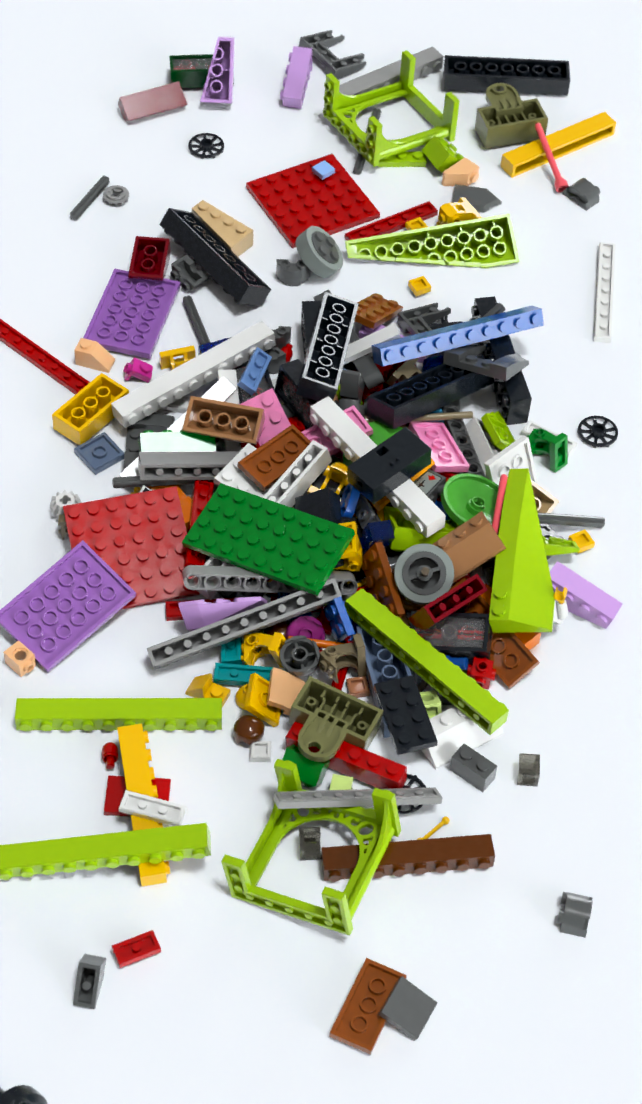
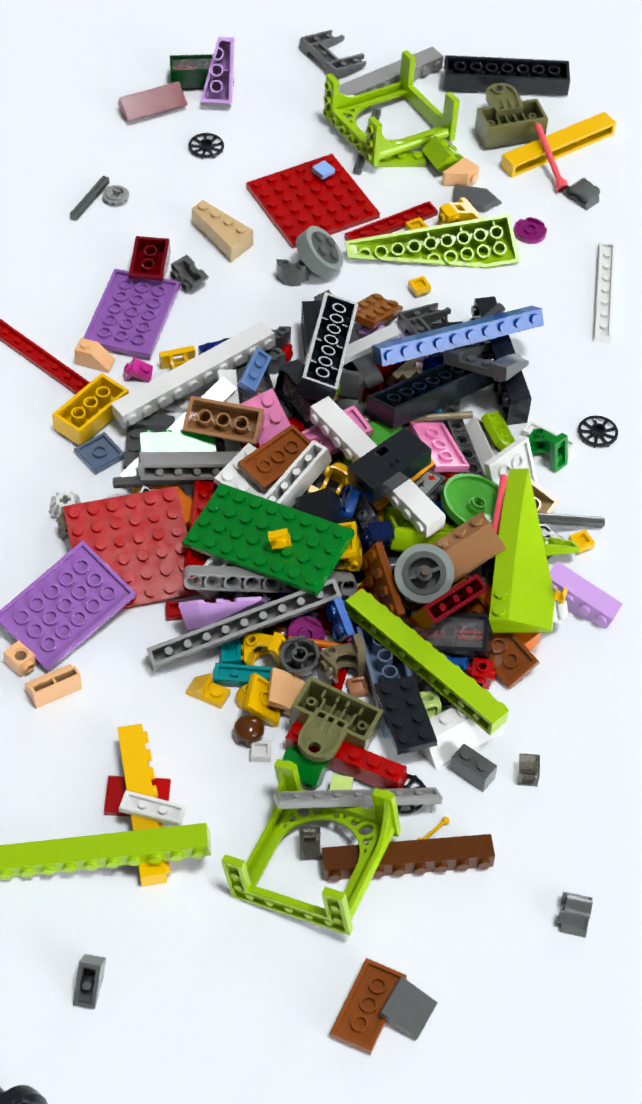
lime brick [15,698,222,731] -> none
red cylinder [102,742,119,769] -> none
red plate [111,930,161,968] -> none
black brick [159,208,271,306] -> none
dark grey axle [183,295,210,348] -> none
lavender wedge [280,46,313,109] -> none
none -> light nougat piece [24,663,82,709]
none -> yellow plate [268,528,292,549]
none -> magenta tile [513,217,547,244]

